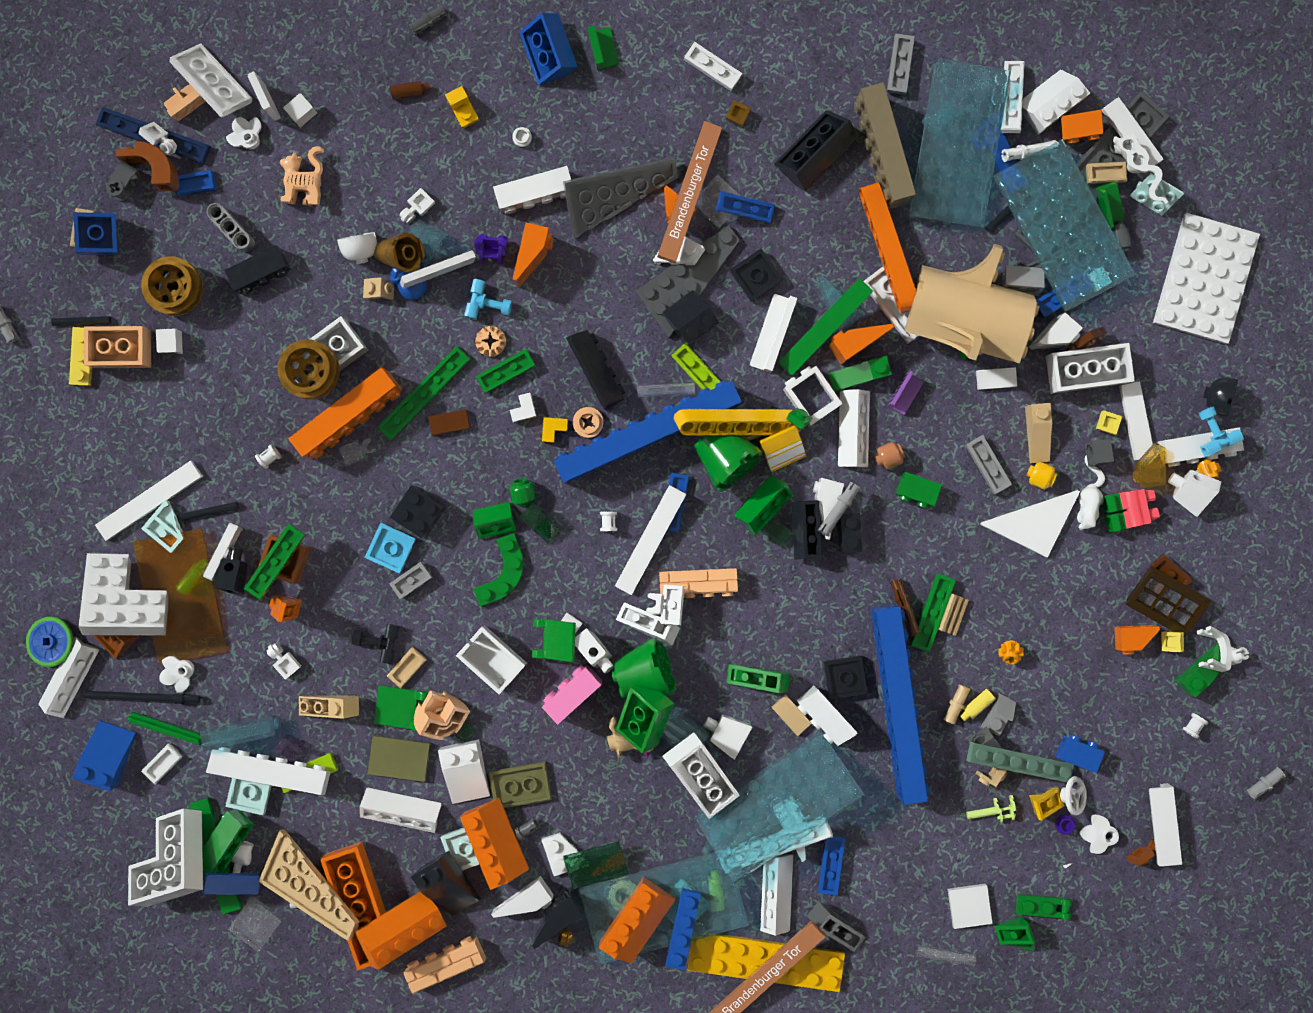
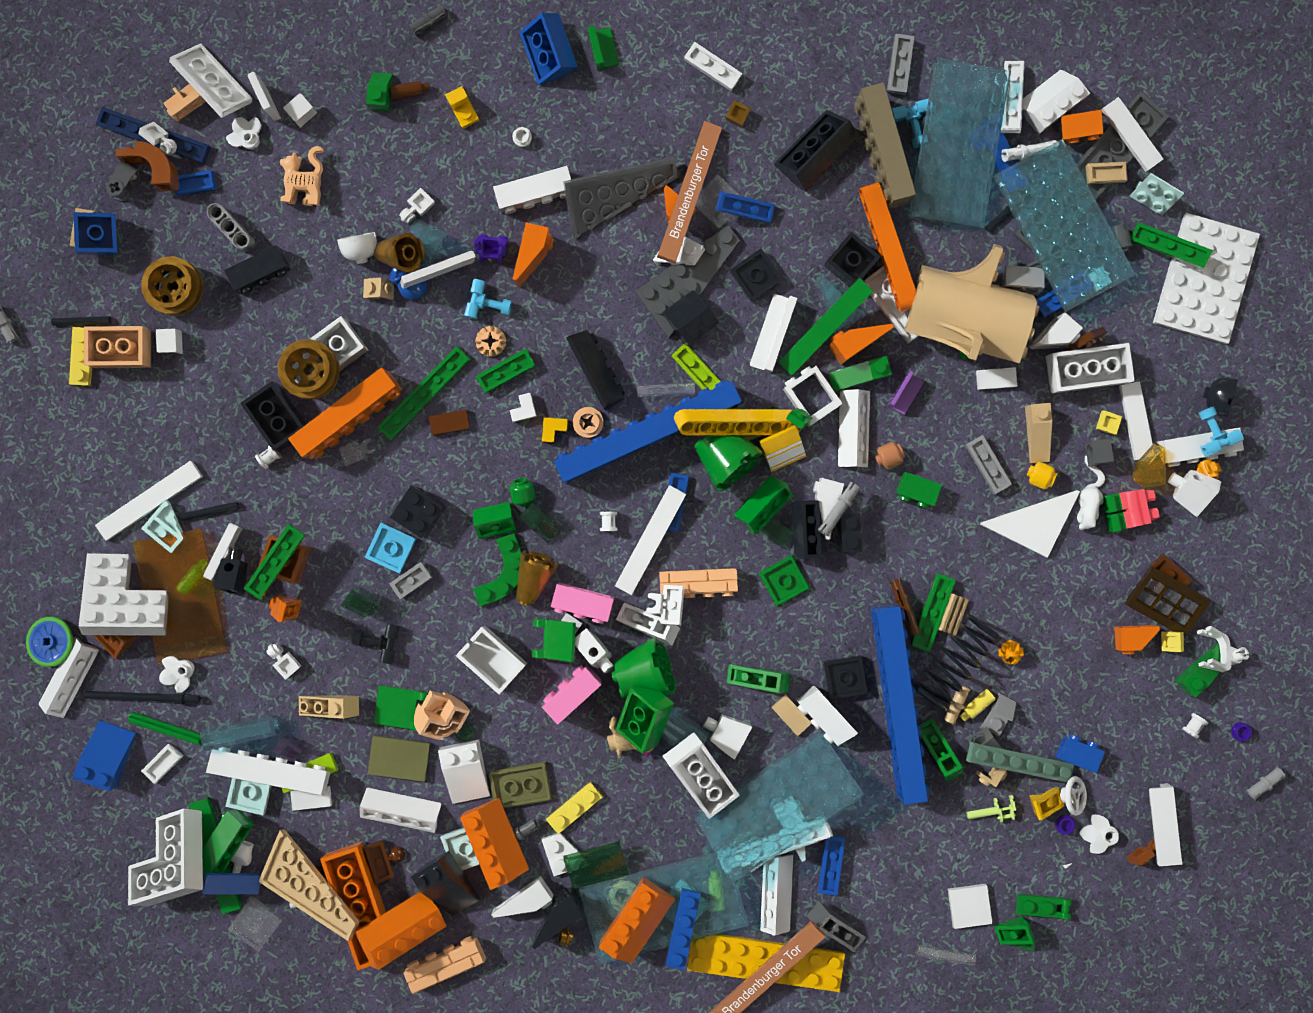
tan tile [387,647,427,688] -> none
green panel [1096,181,1125,229] -> none
white animal [1113,133,1168,205] -> none
none -> black brick [240,381,306,452]
none -> white tile [290,786,332,811]
none -> clear green slope [341,587,379,617]
none -> reddish brown plate [363,839,405,884]
none -> green slope [366,72,393,112]
none -> pearl gold cone [516,550,559,606]
none -> light yellow plate [546,781,603,834]
none -> bright pink brick [551,582,615,624]
none -> green tile [758,555,810,607]
none -> black brick [823,232,881,288]
none -> medium azure bar [892,98,932,148]
none -> black piece [913,614,1002,712]
none -> green slope [919,718,963,783]
none -> green plate [1130,222,1213,270]
none -> dark purple plate [1231,722,1252,742]

